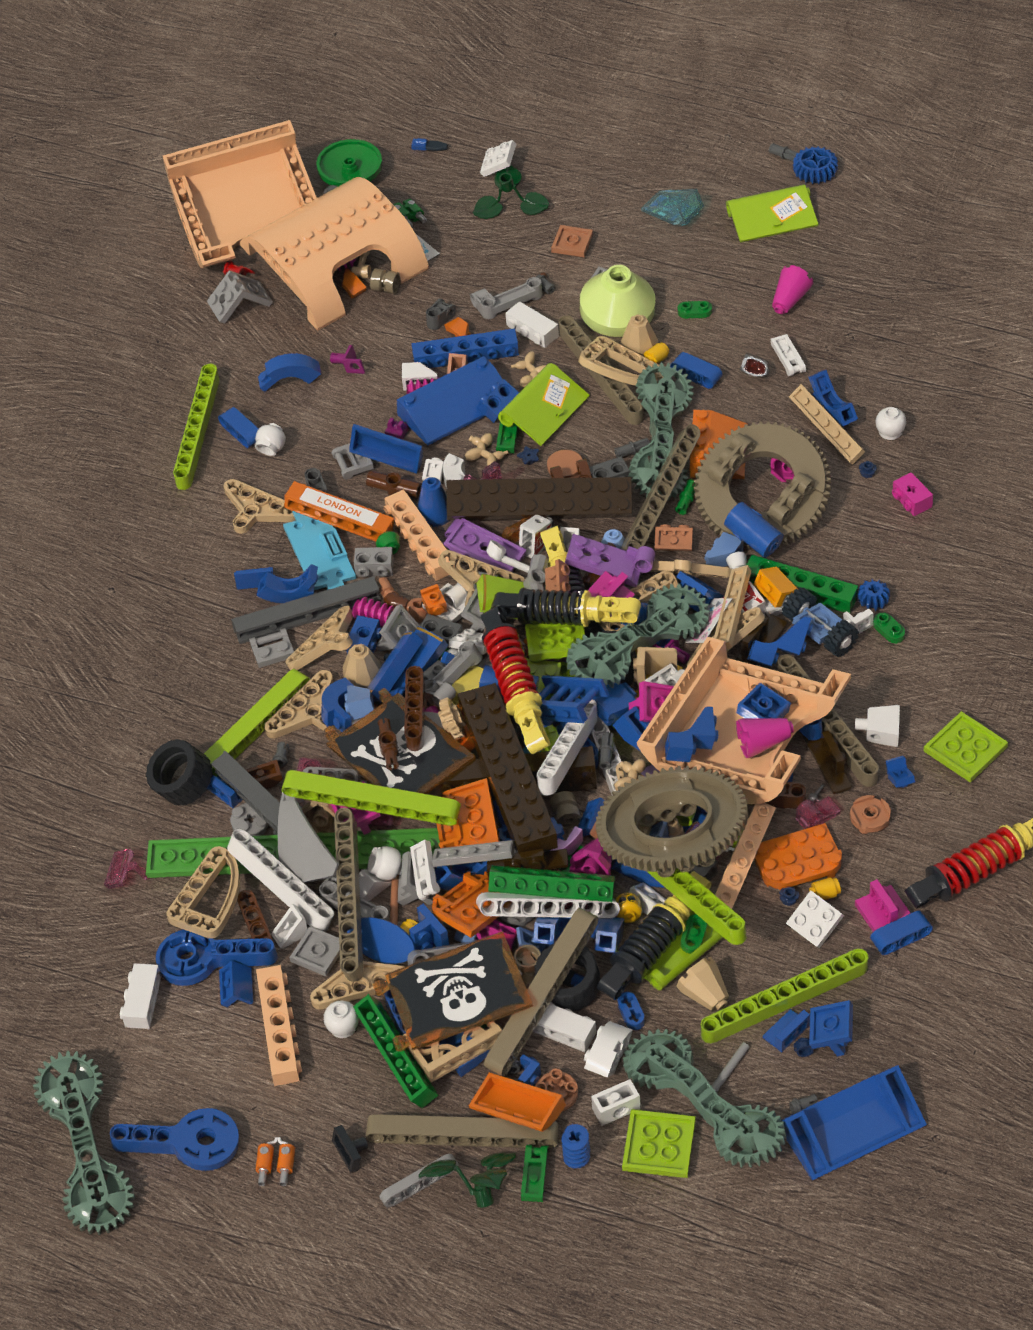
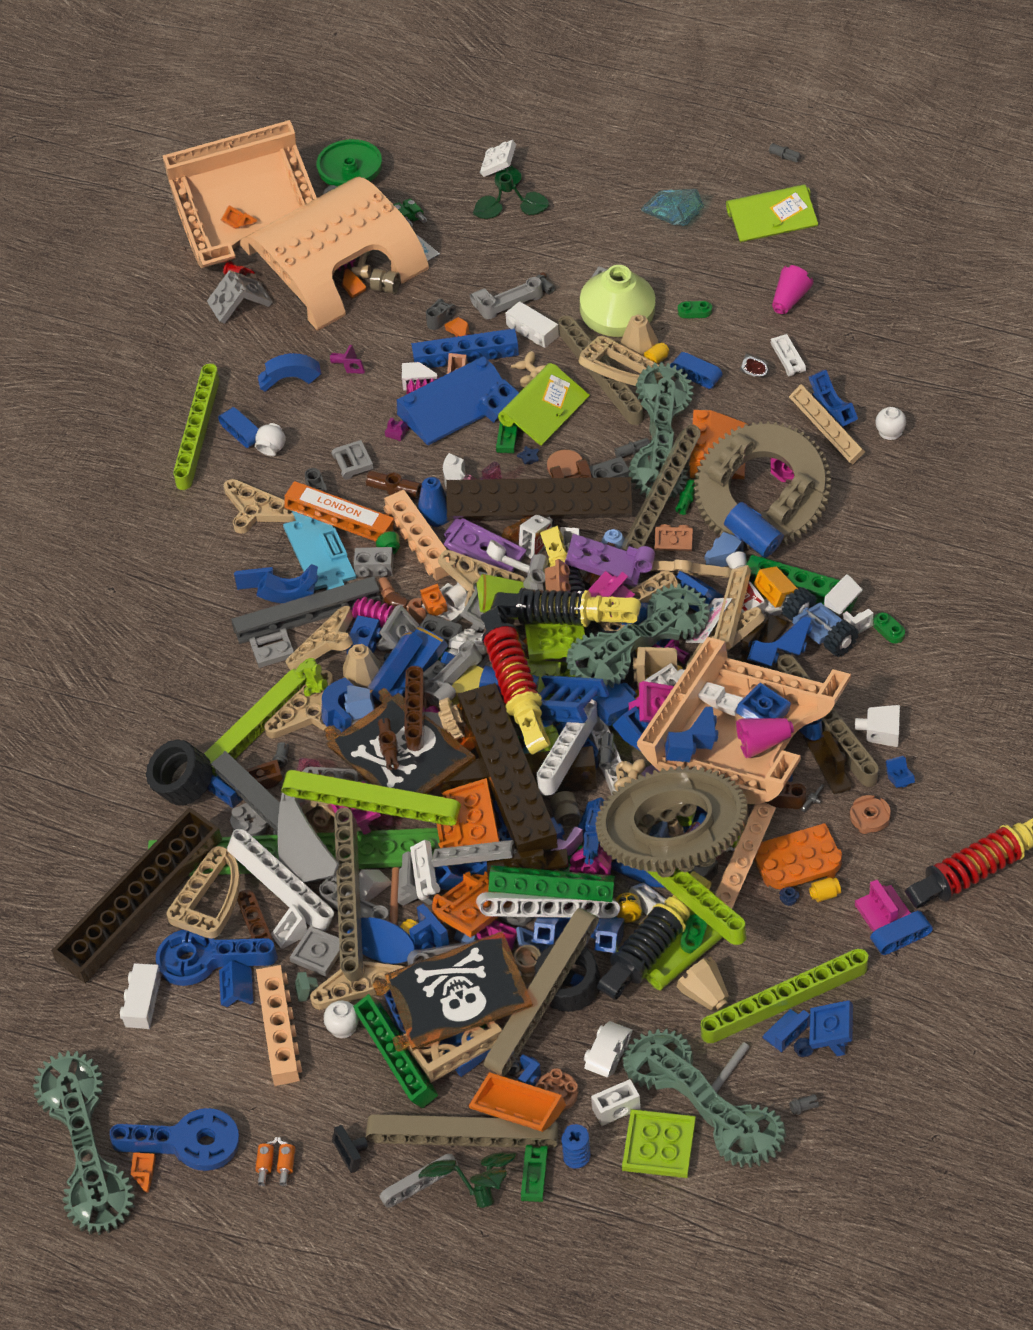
clear pink plate [104,849,148,889] -> none
blue slope [349,424,423,474] -> none
white piece [368,846,402,881] -> none
piece [411,138,448,151] -> none
white bracket [422,458,444,482] -> none
tan piece [465,433,508,472] -> none
white brick [533,1002,596,1052] -> none
nougat plate [551,225,593,257] -> none
blue beam [618,992,645,1030] -> none
blue slope [781,1065,927,1180] -> none
white plate [786,891,844,948] -> none
blue gear [793,146,838,184] -> none
clear pink plate [796,796,840,829] -> none
blue gear [858,579,890,611] -> none
dark blue plate [859,461,877,478] -> none
dark pink brick [892,472,933,516] -> none
lime plate [923,711,1008,783] -> none
none -> dark brown brick [51,807,222,984]
none -> orange slope [130,1153,156,1192]
none -> orange slope [220,205,257,228]
none -> sand green tile [294,972,318,1002]
none -> lime piece [295,658,328,696]
none -> blue piece [583,800,602,865]
none -> white slope [698,682,743,716]
none -> white slope [824,574,862,614]

